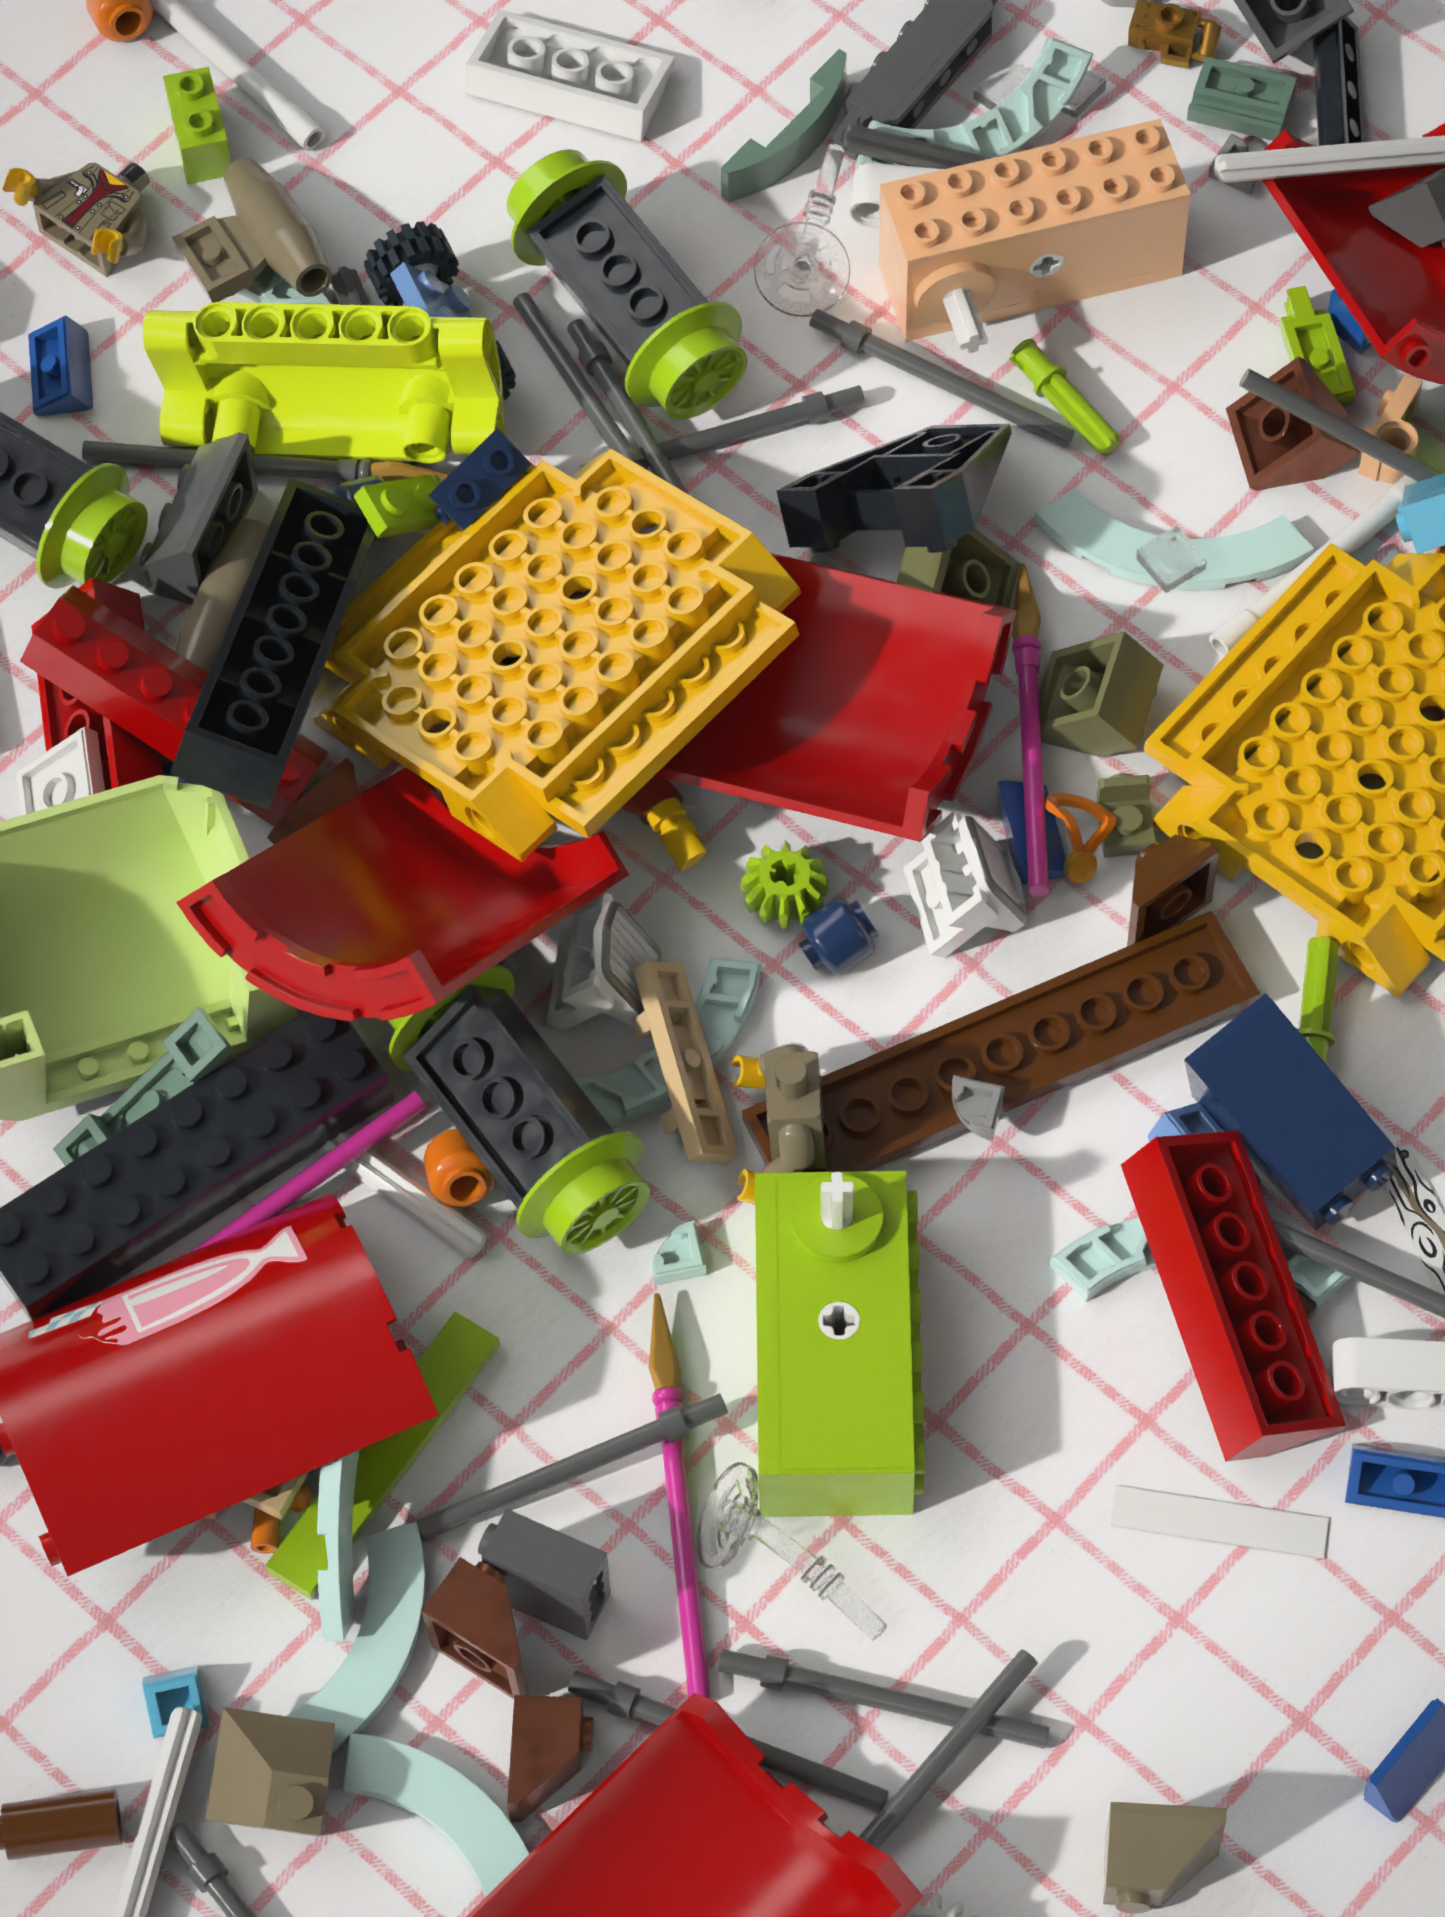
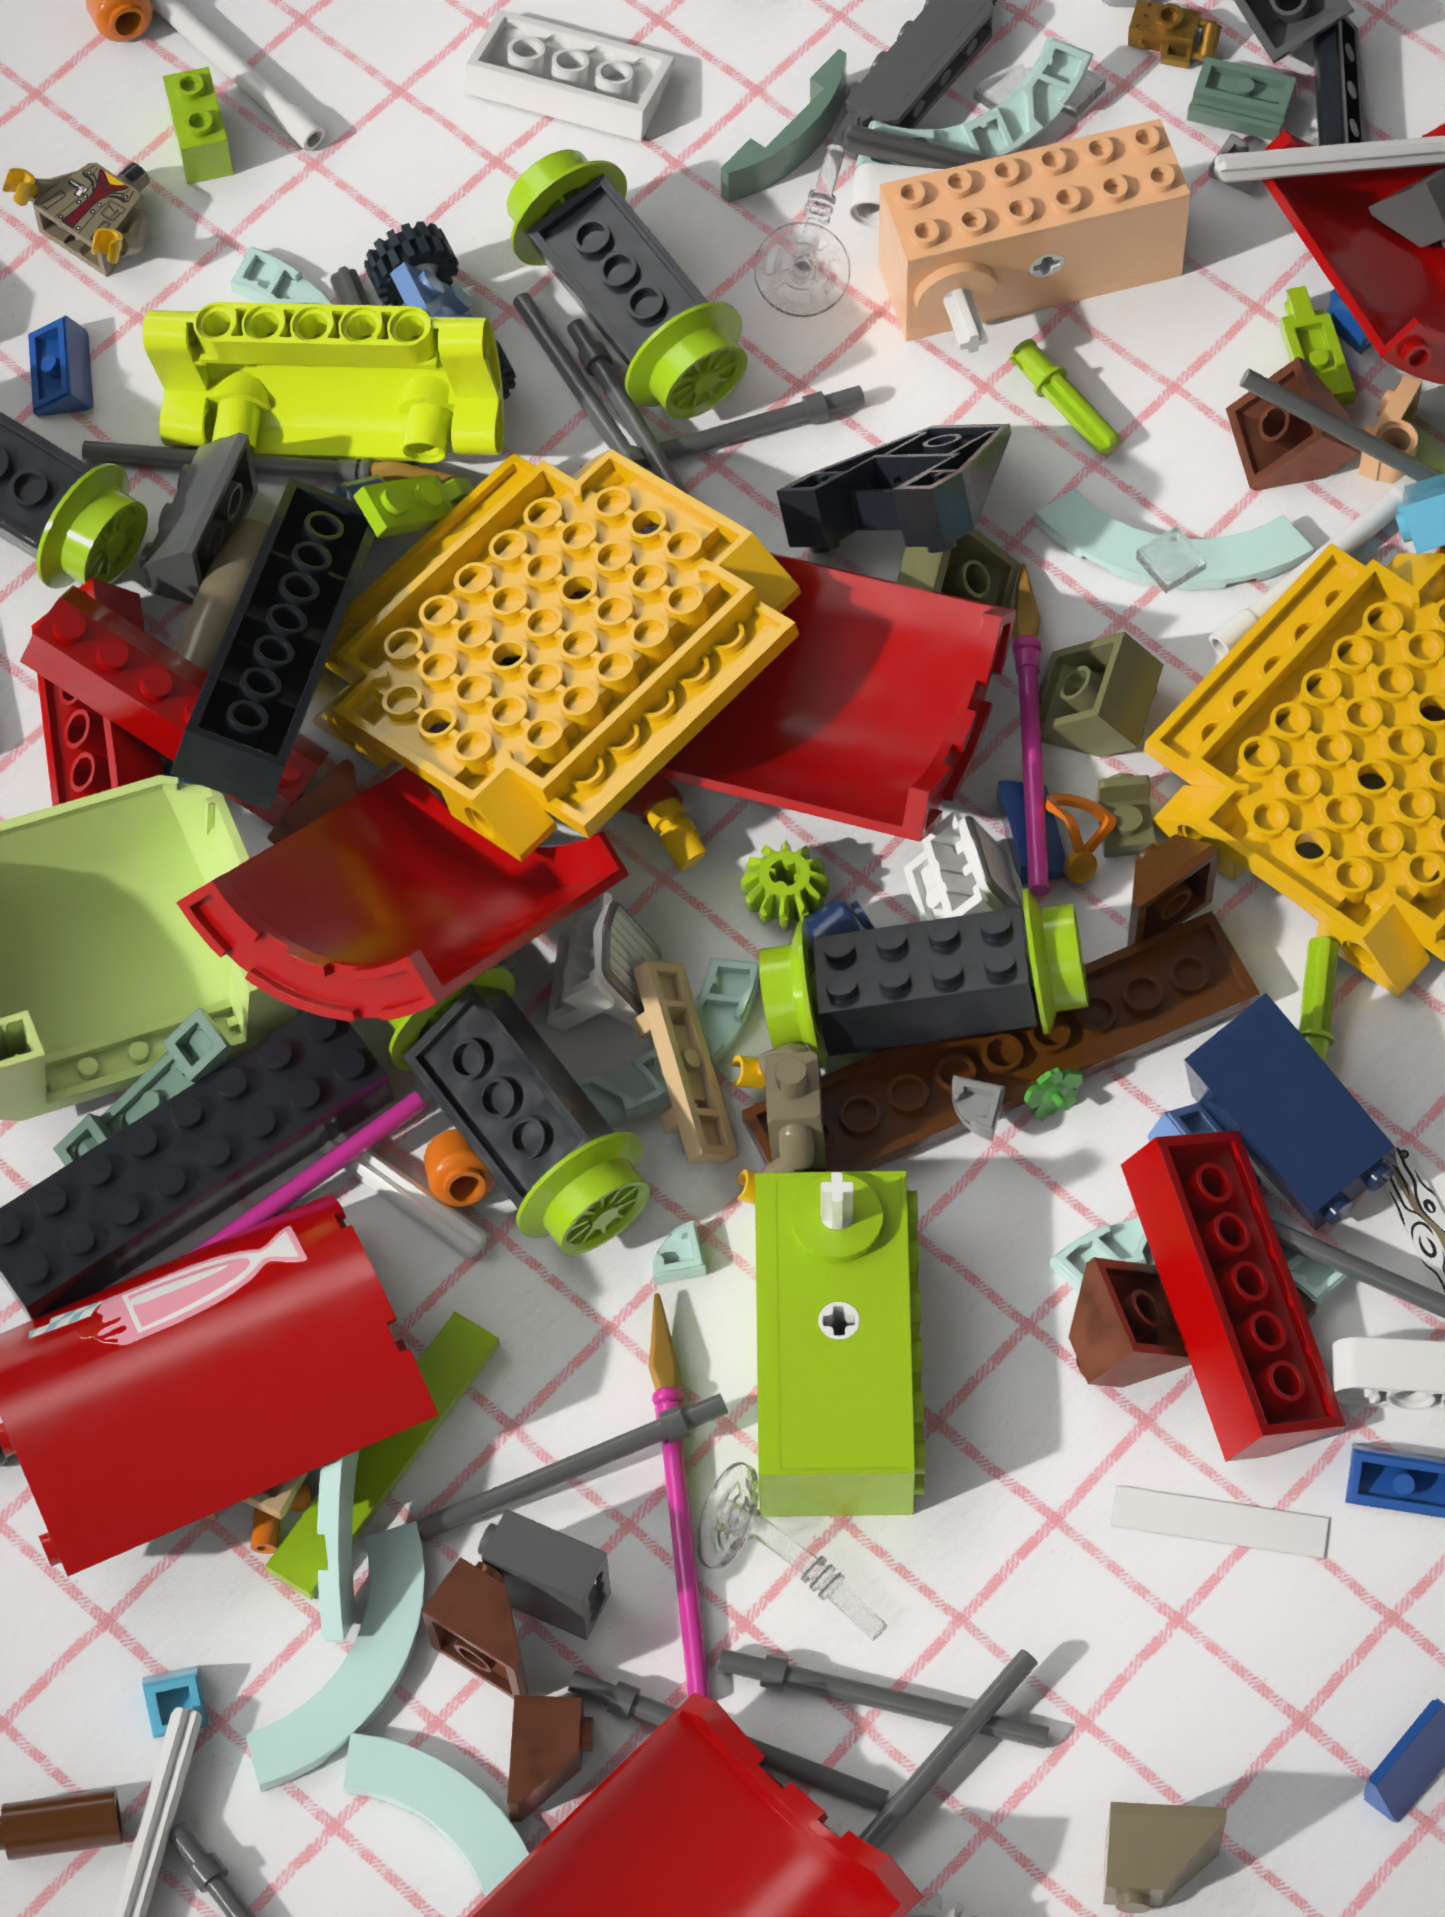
white tile [16,727,105,815] -> none
dark tan plate [172,158,332,303] -> none
dark tan slope [205,1707,335,1837] -> none
dark blue hinge [428,428,532,531] -> none
dark grey bar [809,309,1074,448] -> none
none -> black brick [759,888,1089,1068]
none -> bright green plant [1024,1067,1084,1121]
none -> copper slope [1069,1257,1191,1388]

